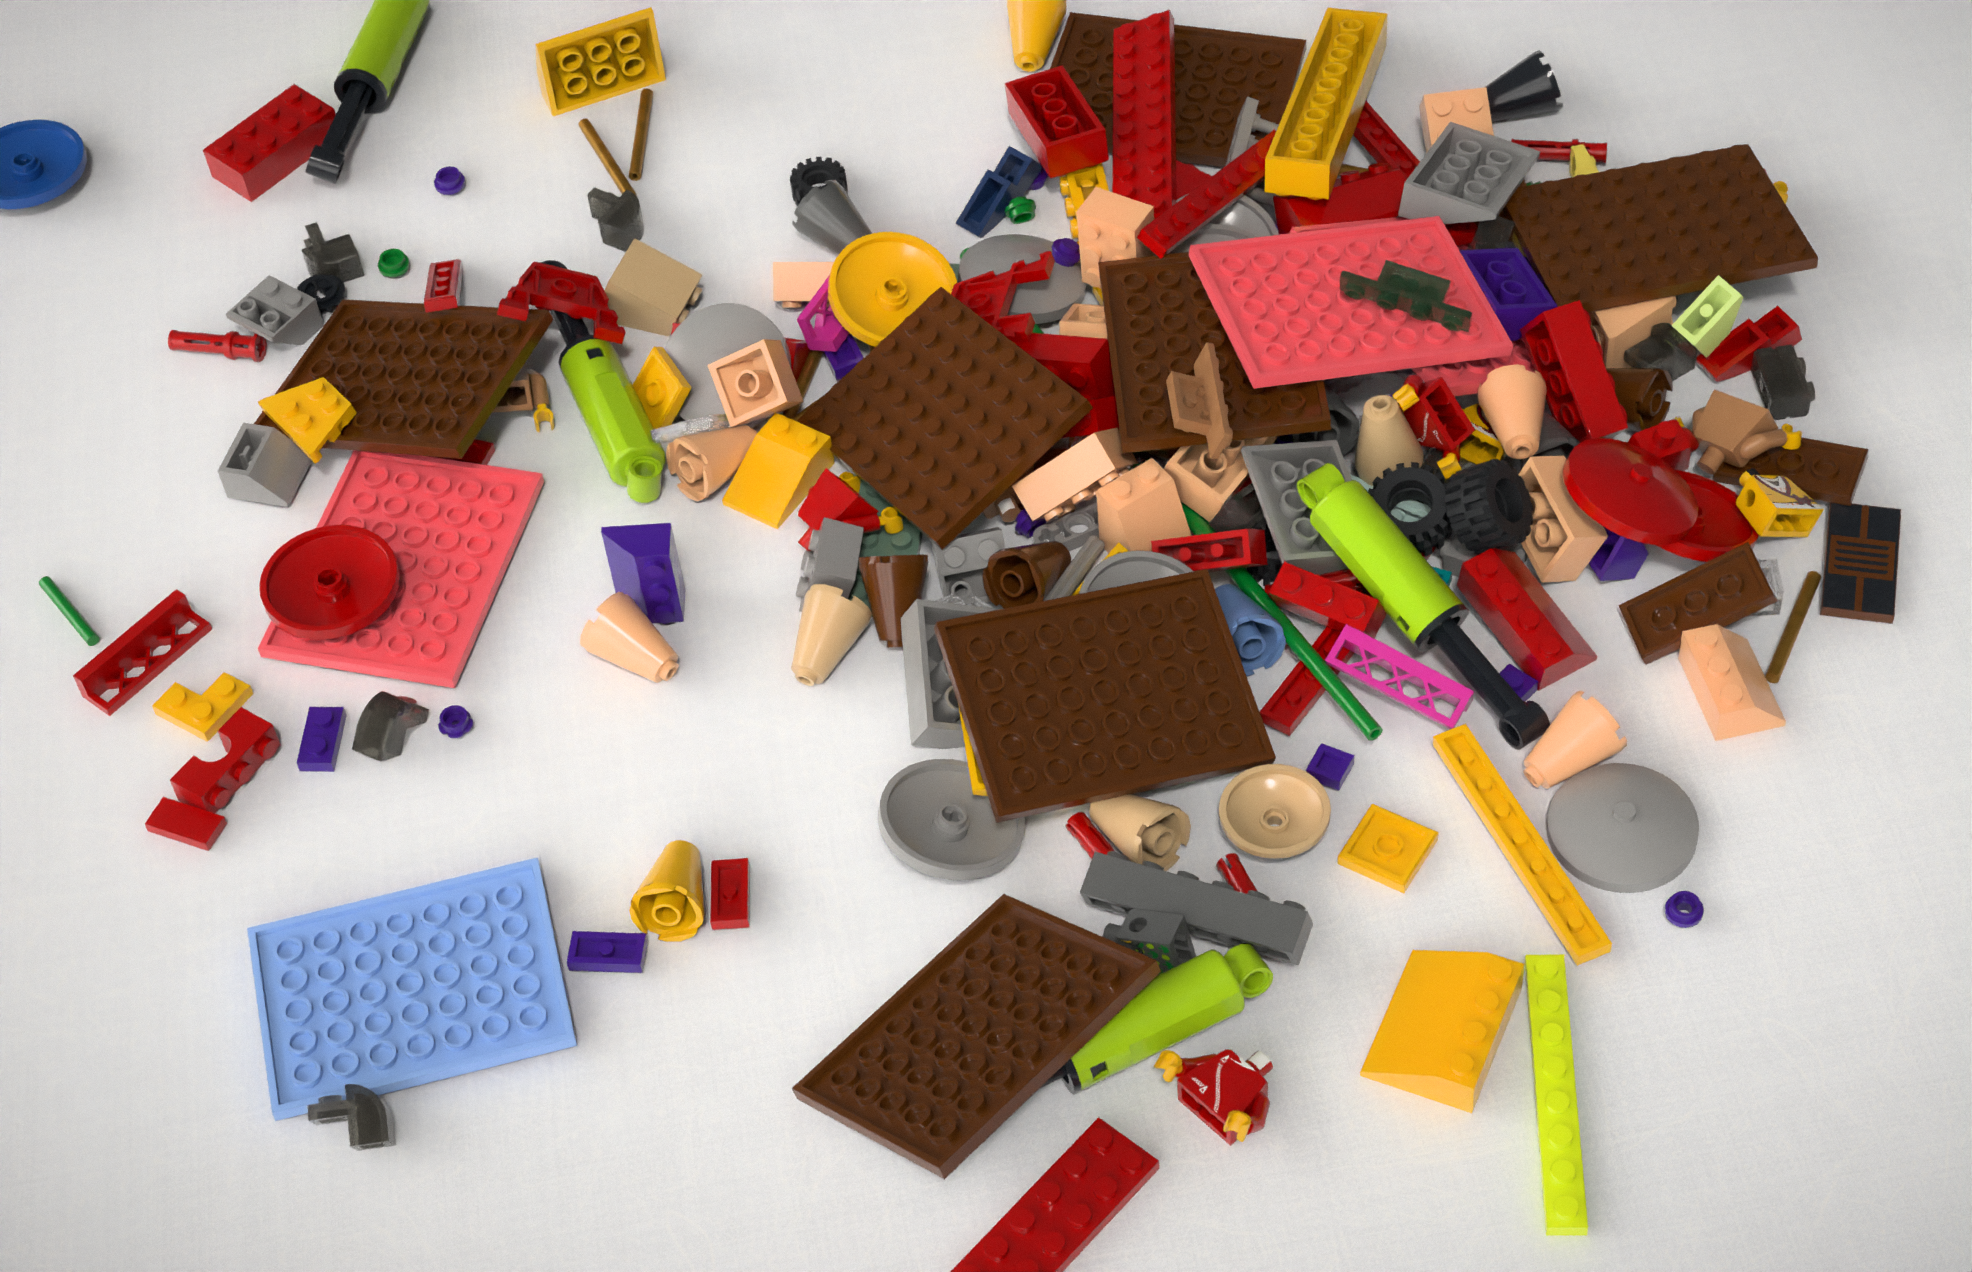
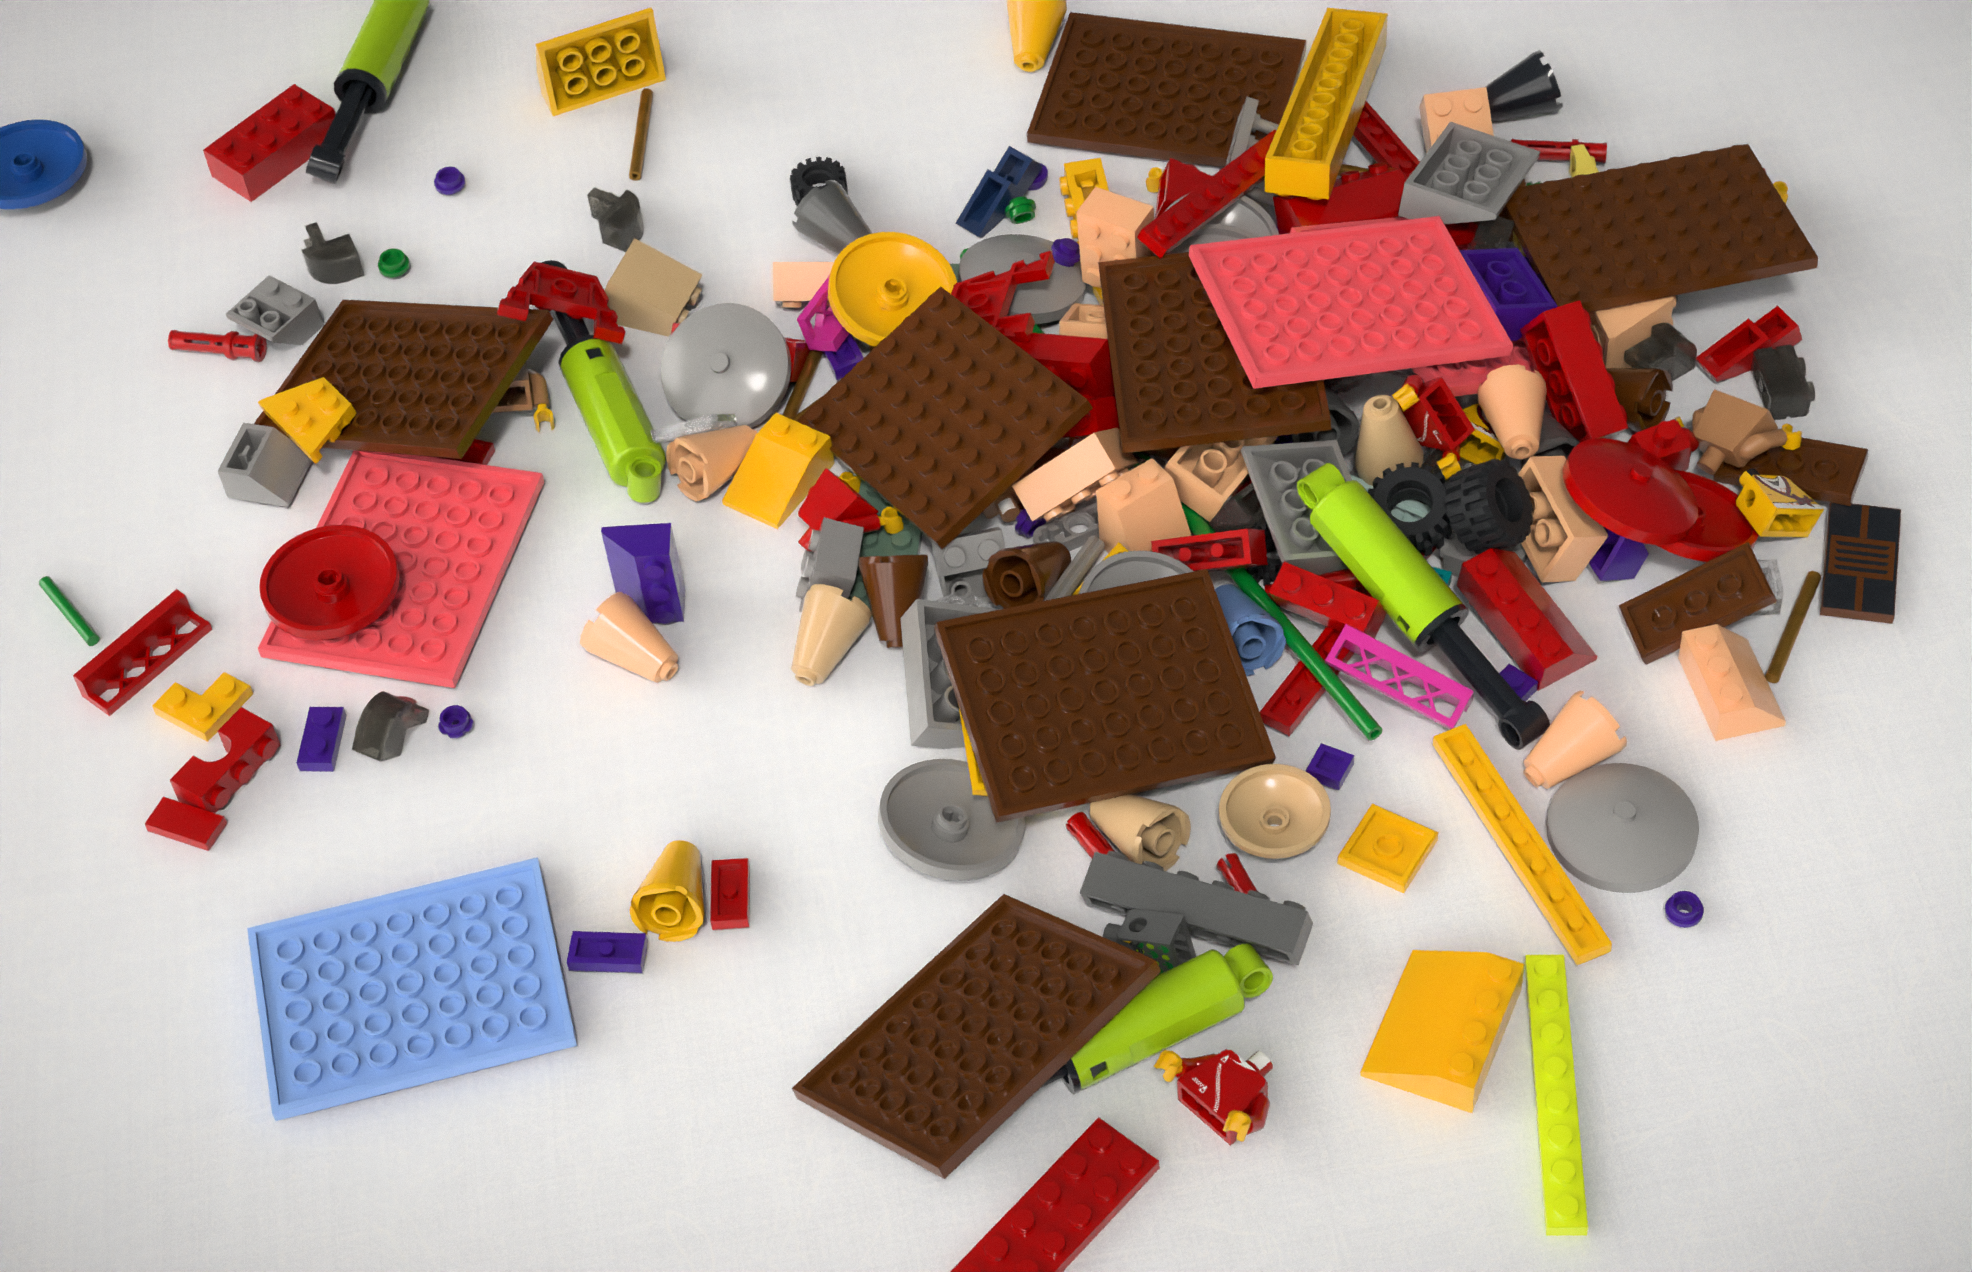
black gear [297,274,346,313] -> none
clear smoke brick [307,1084,396,1151] -> none
red tile [424,259,463,313] -> none
pearl gold piece [578,118,636,201] -> none
yellow tile [633,346,692,440] -> none
light nougat slope [708,339,804,427] -> none
red brick [1004,65,1109,179] -> none
red plate [1112,10,1177,219] -> none
medium nougat bracket [1166,342,1233,460] -> none
bracket [1340,260,1472,332] -> none
yellowish green slope [1671,275,1744,358] -> none

